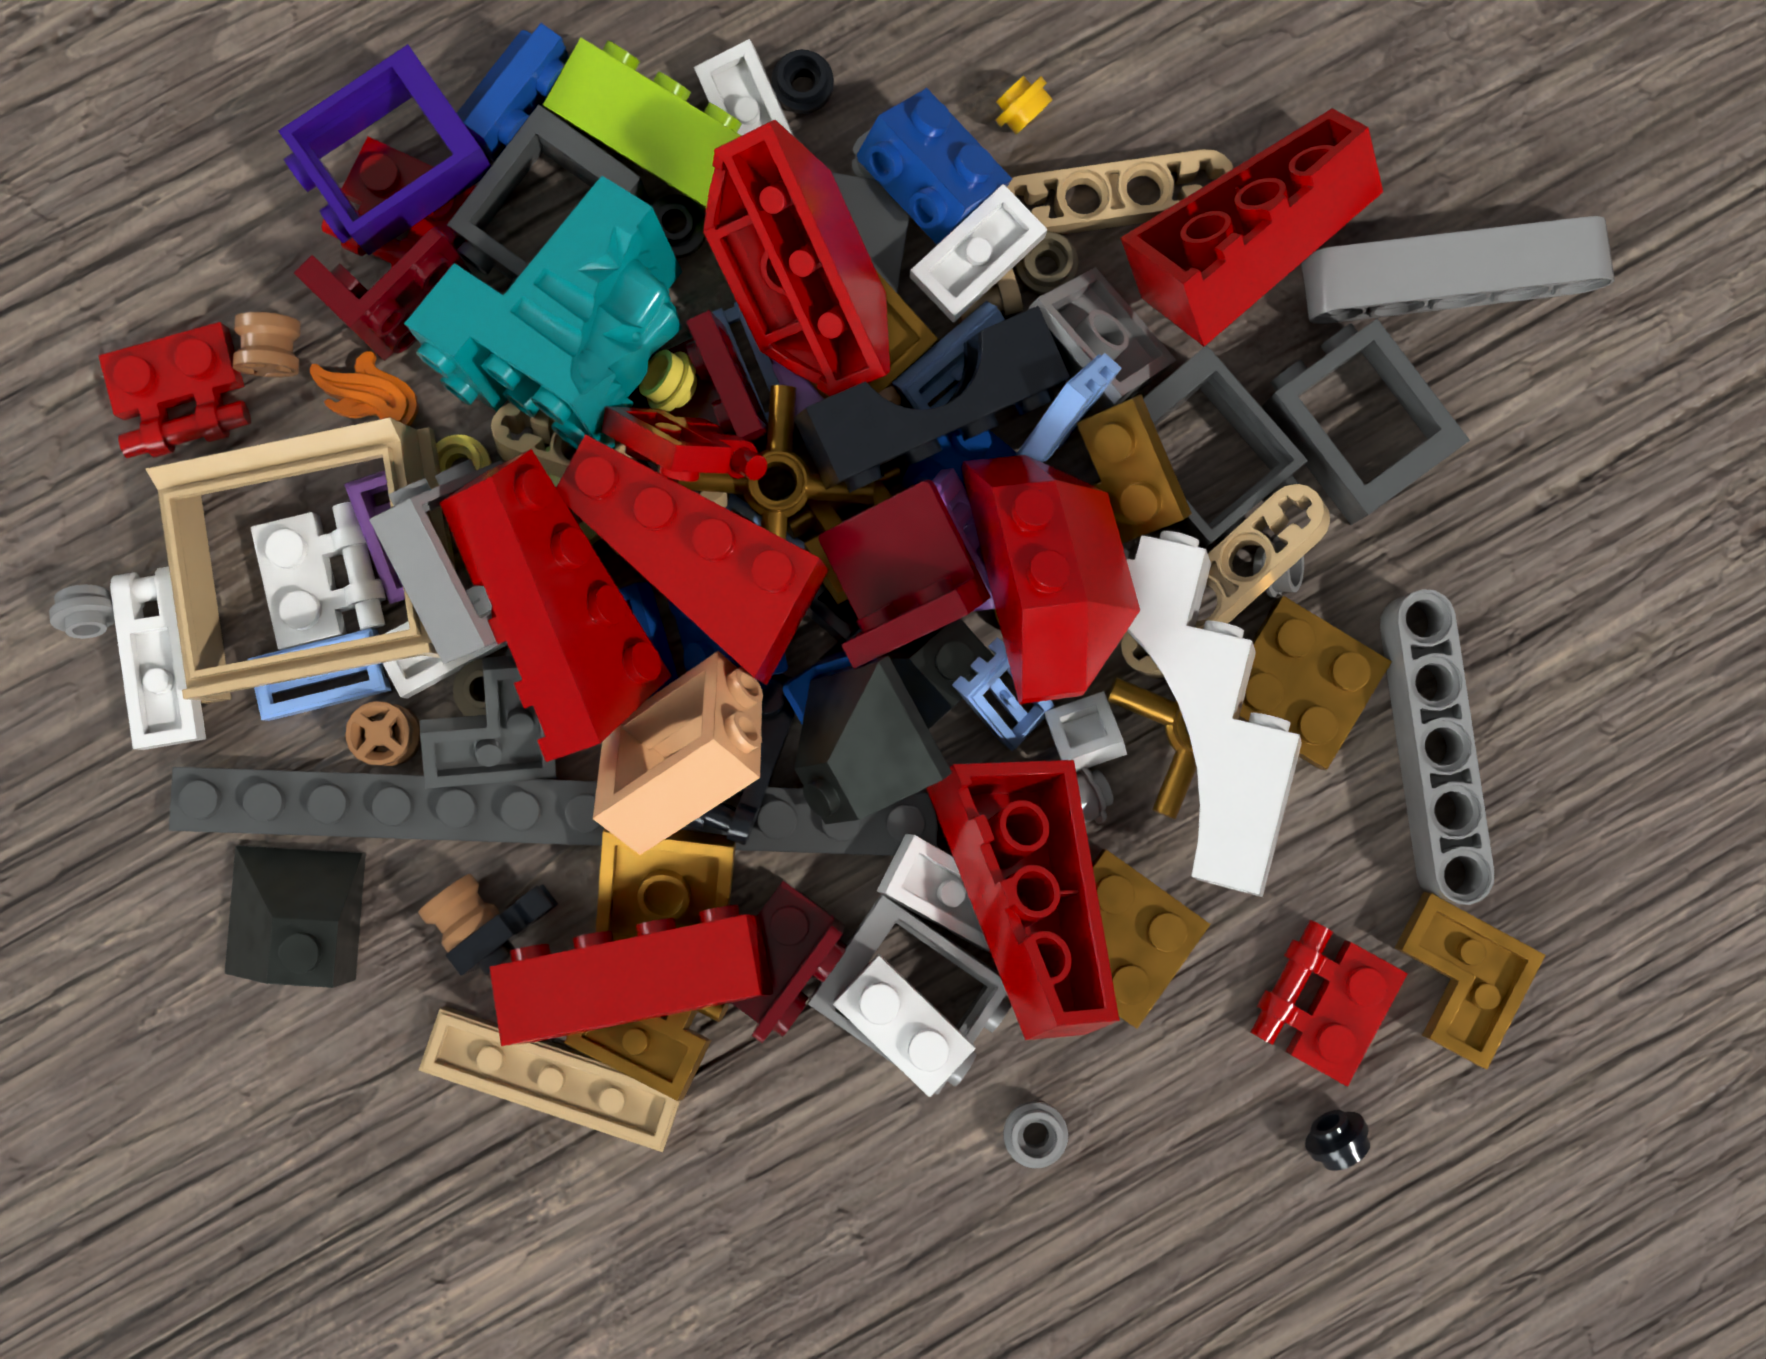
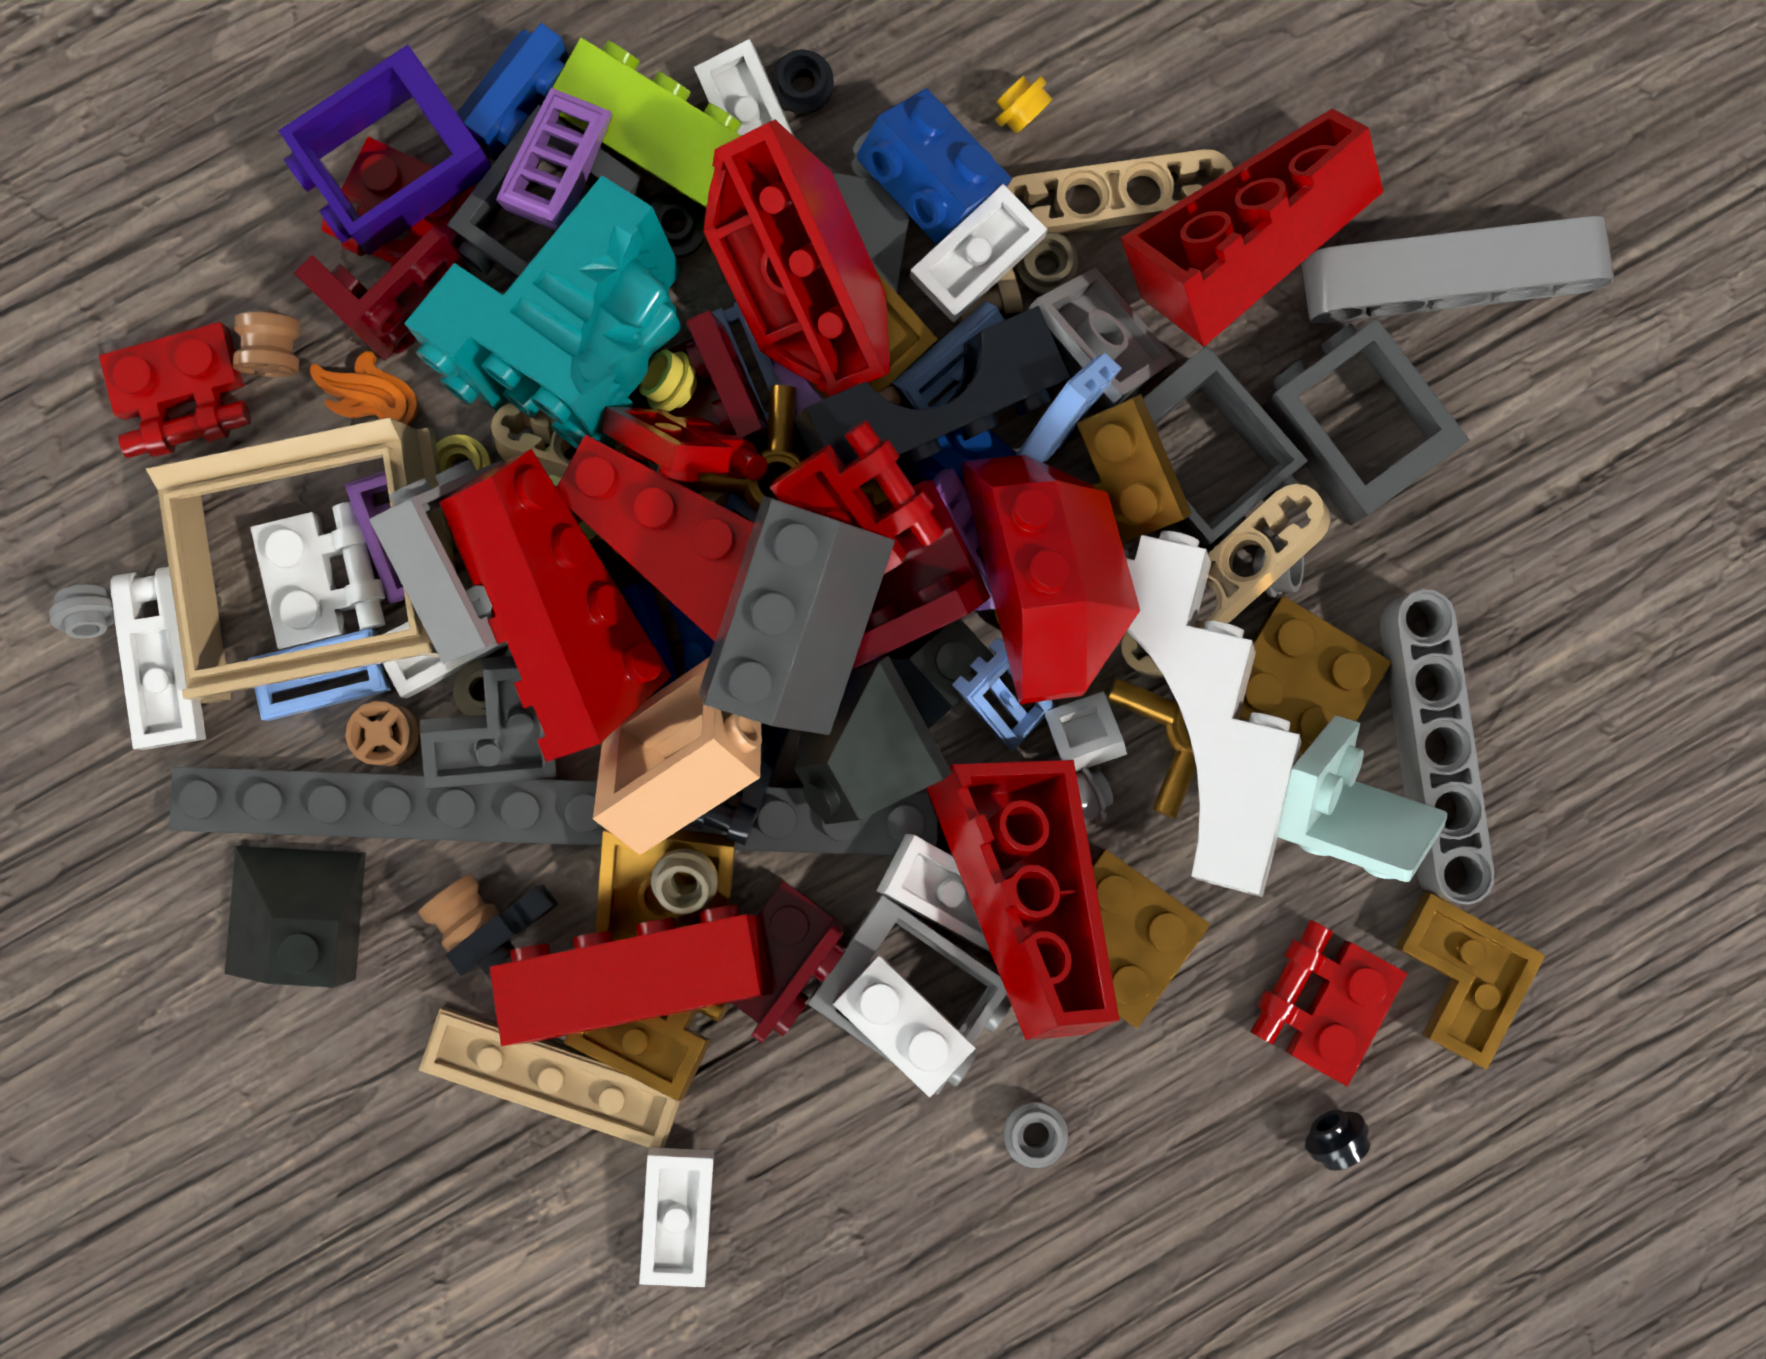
none -> medium lavender slope [496,88,613,231]
none -> white plate [639,1147,714,1287]
none -> dark tan plate [651,848,718,914]
none -> dark grey slope [698,496,895,735]
none -> red plate [770,420,944,574]
none -> light aqua bracket [1277,715,1447,882]

